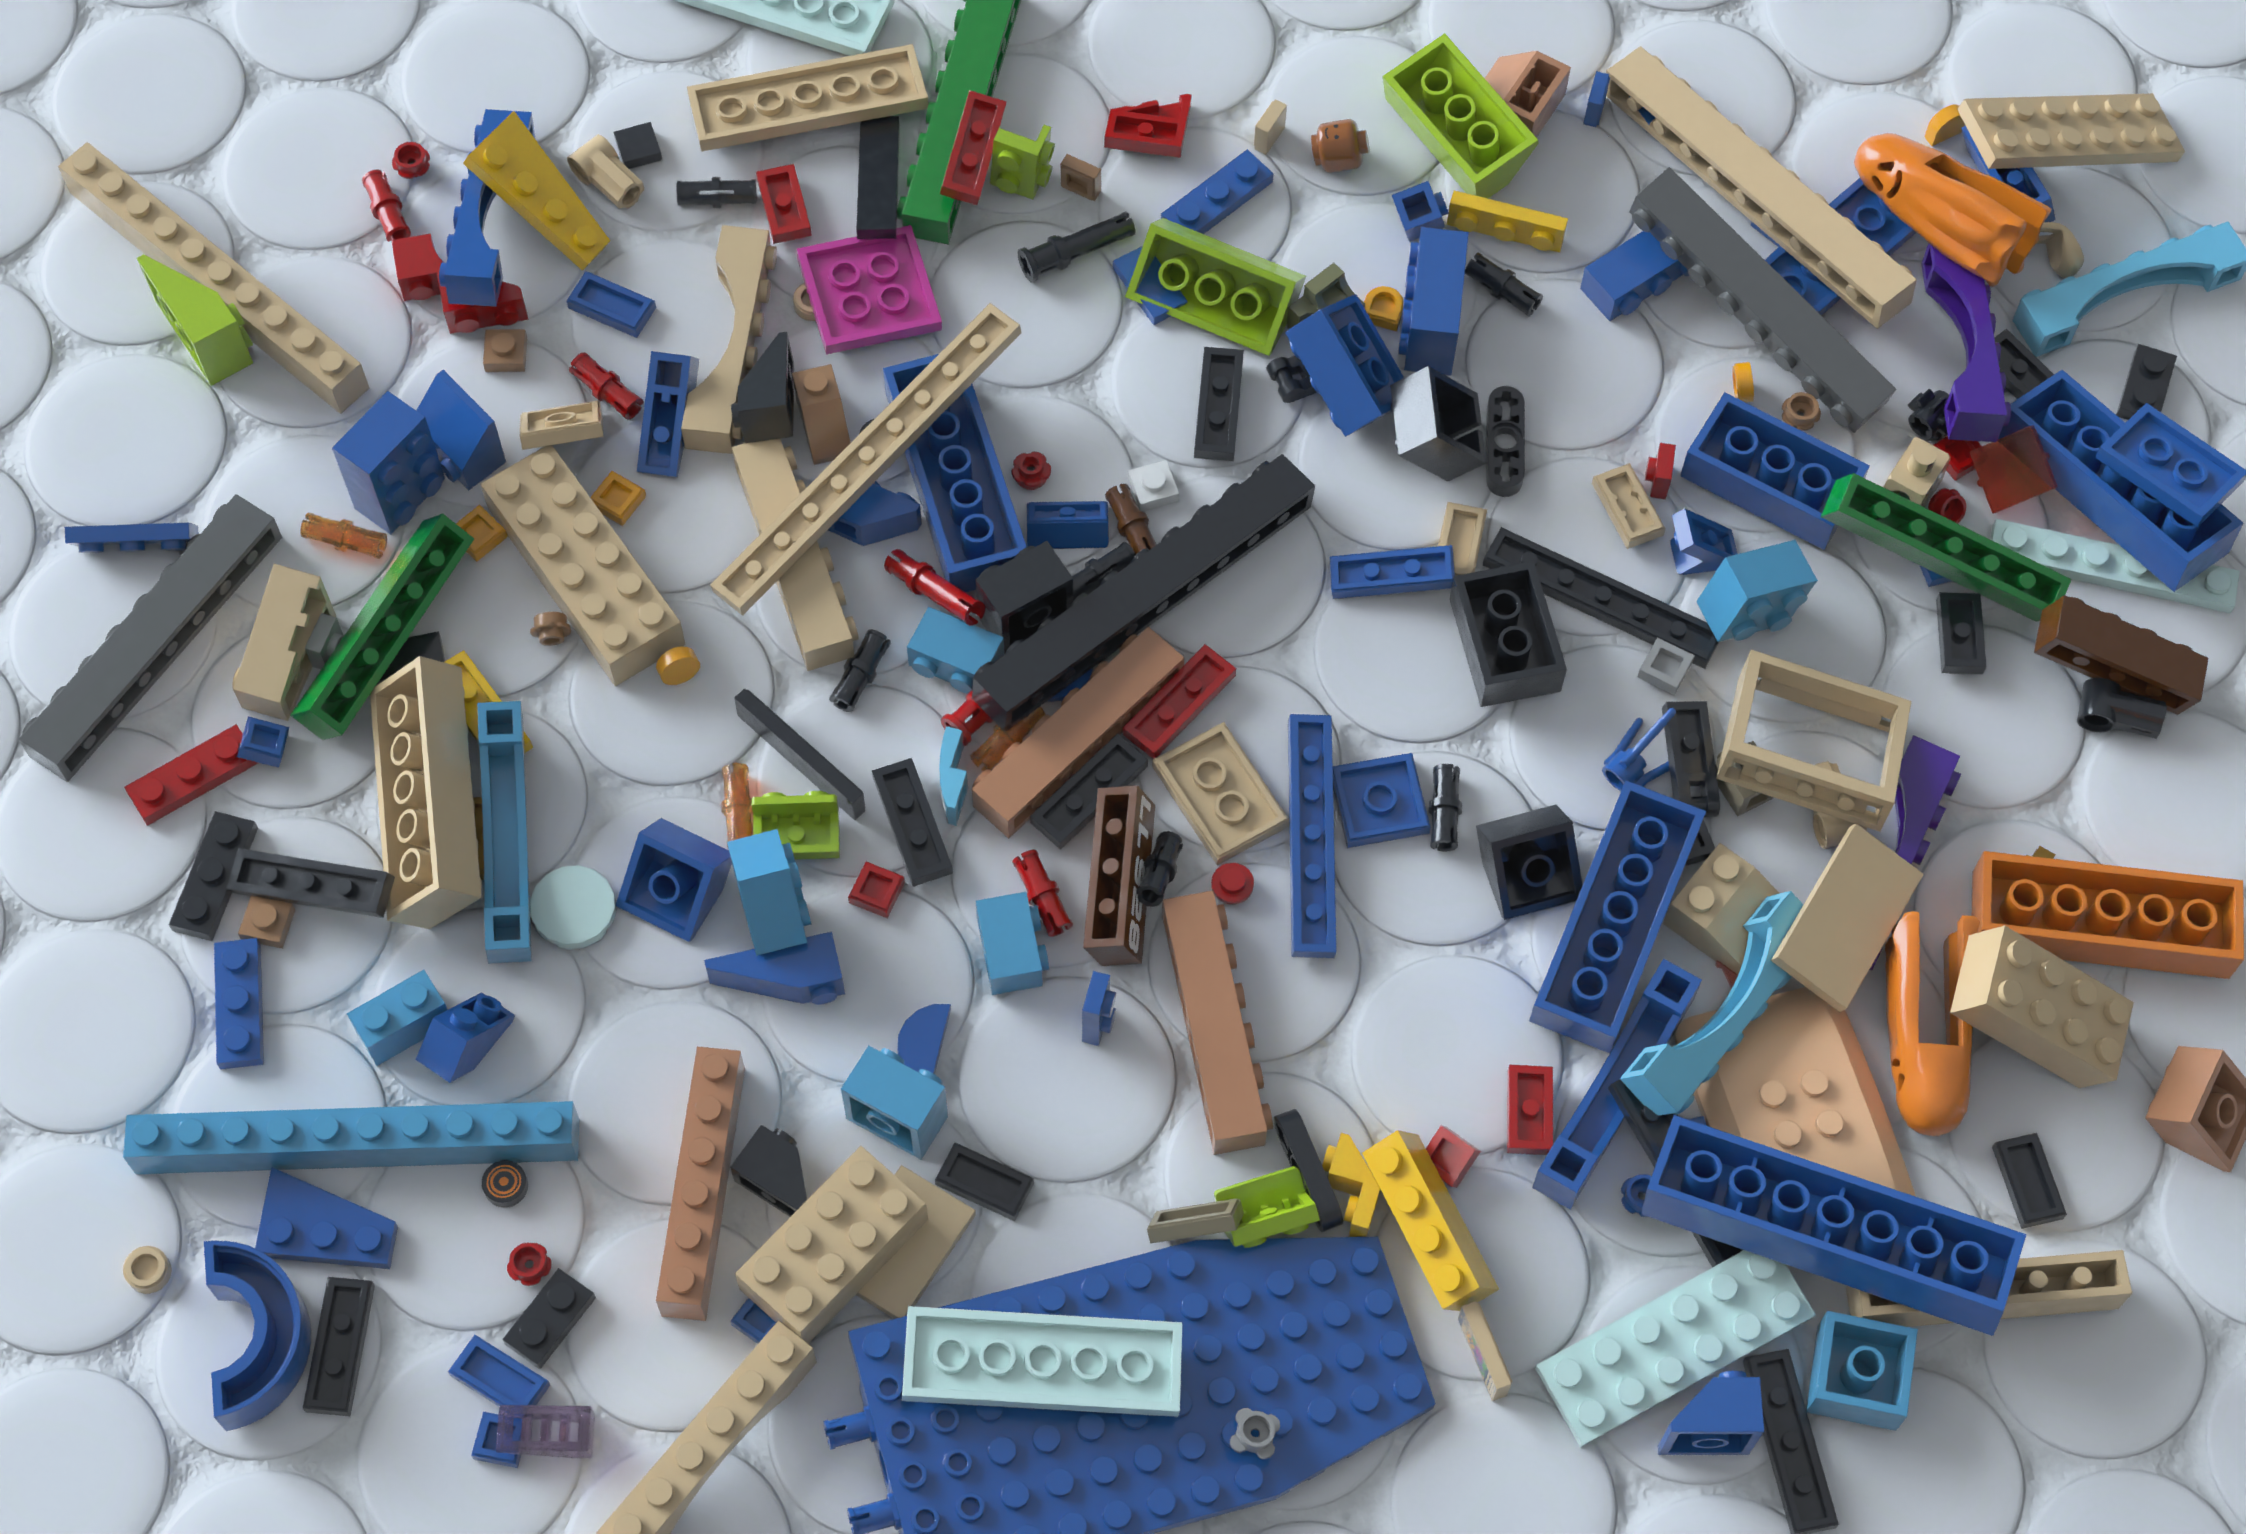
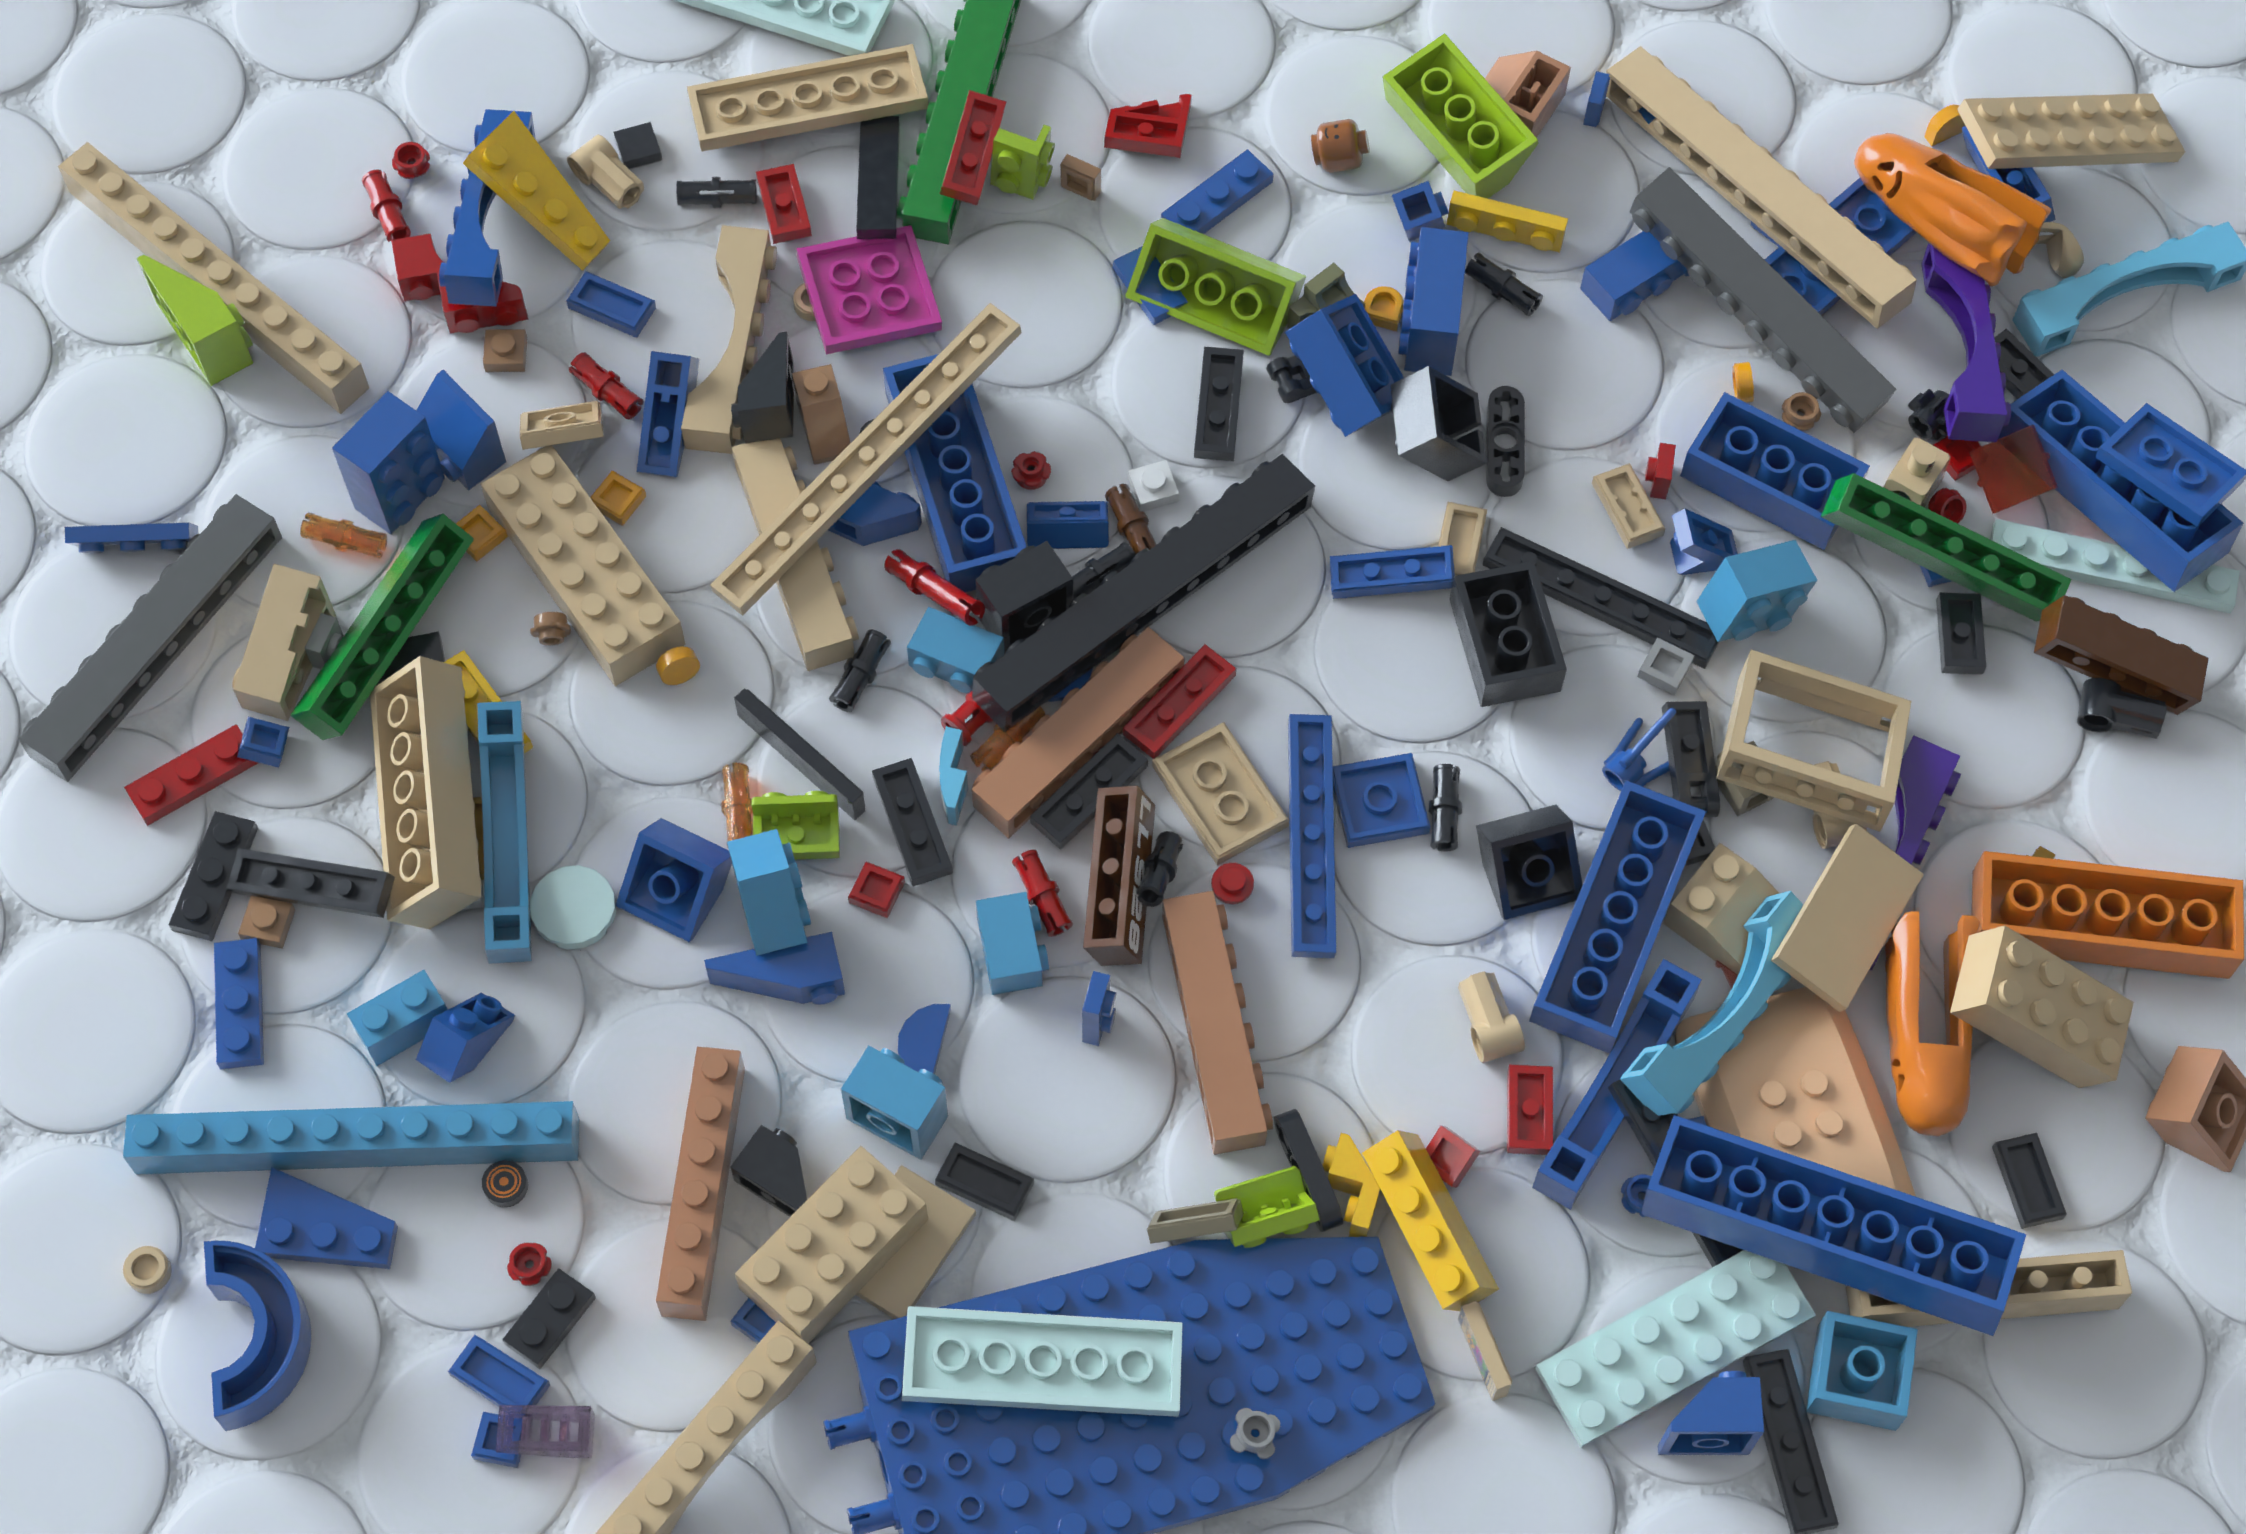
black tile [303,1277,375,1416] -> none
black pin [1017,211,1136,282] -> none
tan tile [1254,99,1287,155] -> none
black plate [2116,344,2177,420] -> none
none -> tan piece [1458,971,1525,1063]

